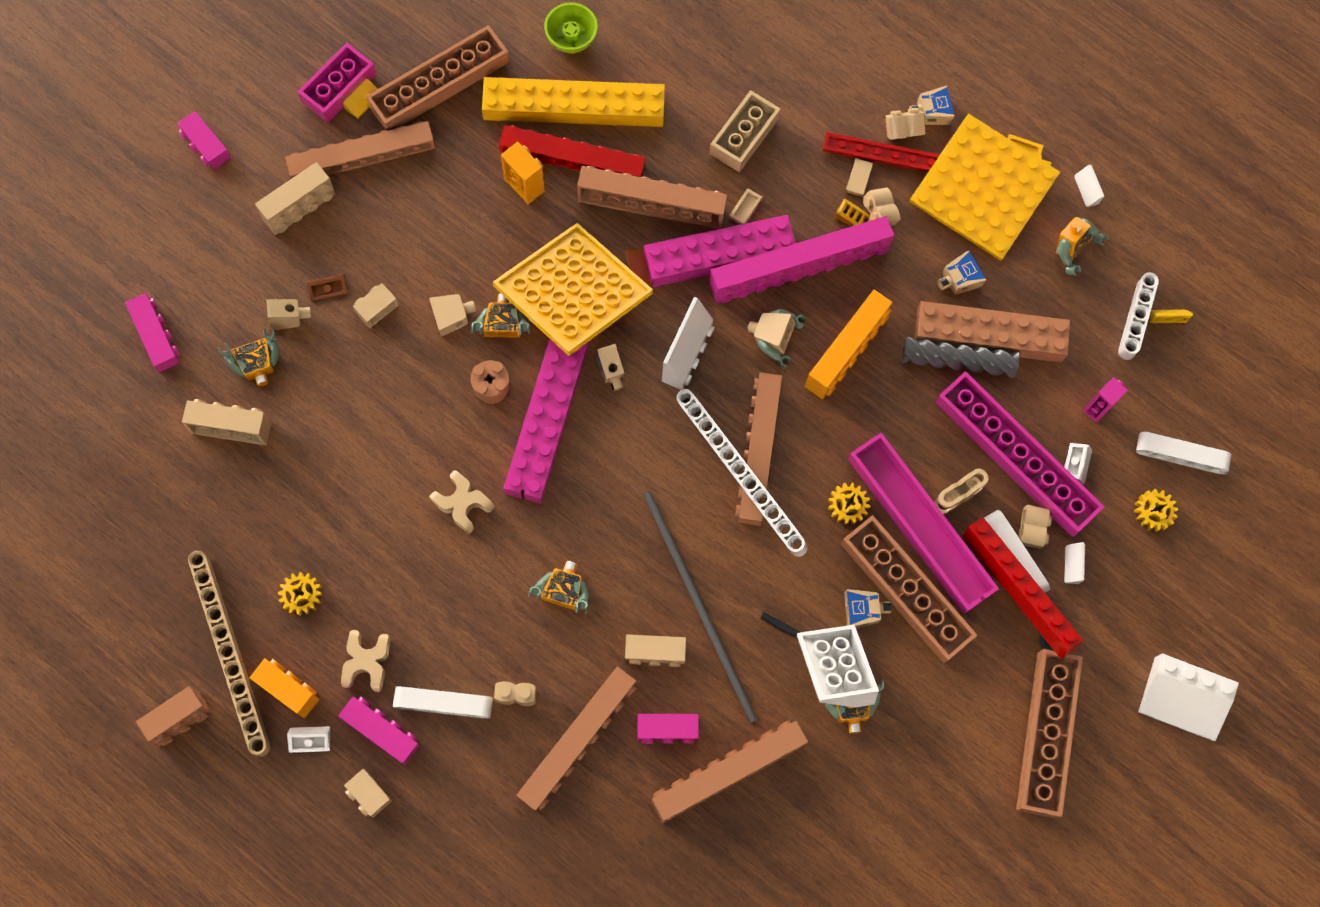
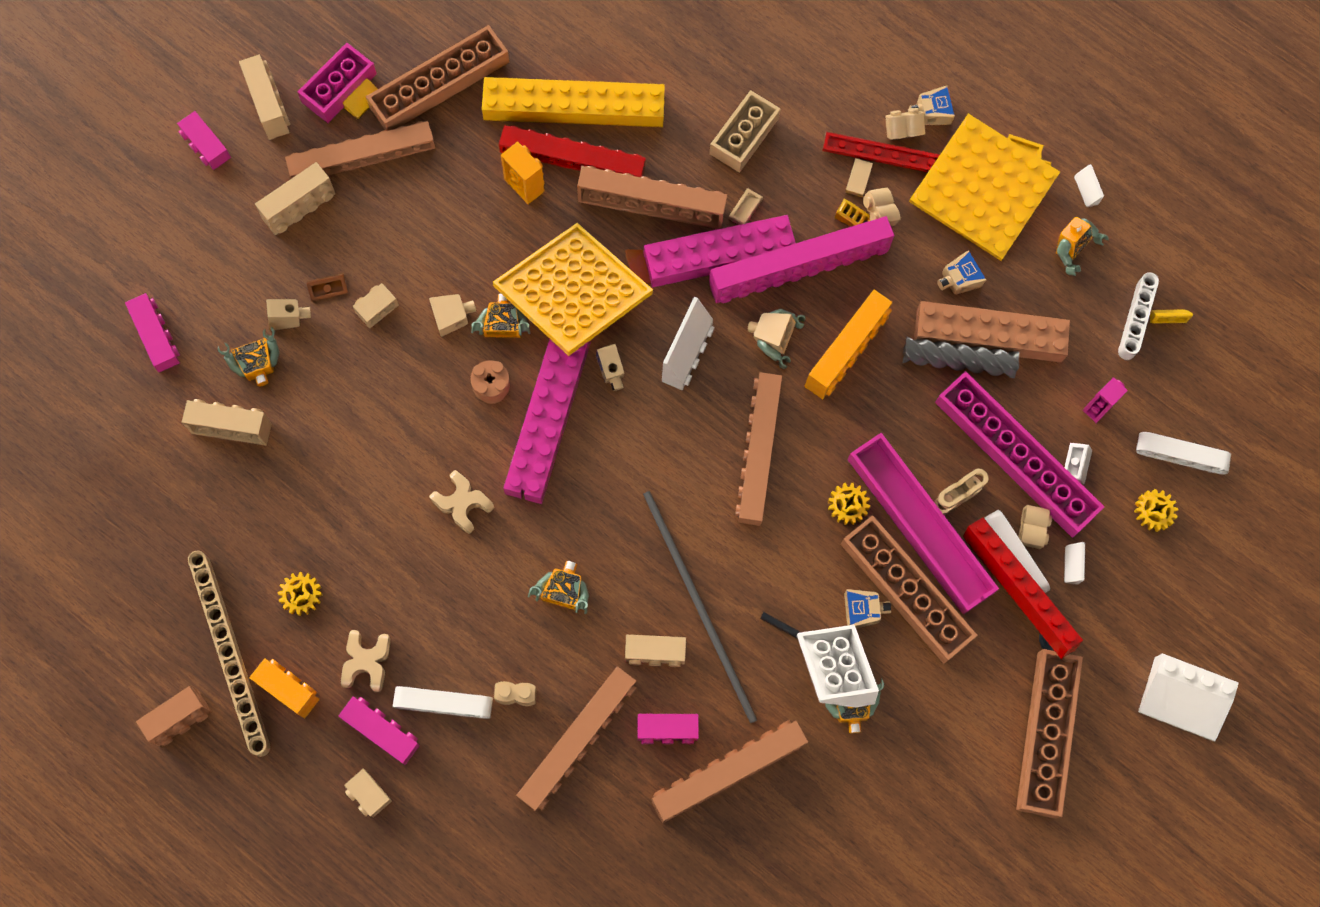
white slope [287,726,330,753] -> none
lime piece [544,3,598,54] -> none
white beam [677,389,808,557] -> none
none -> tan brick [239,54,291,140]

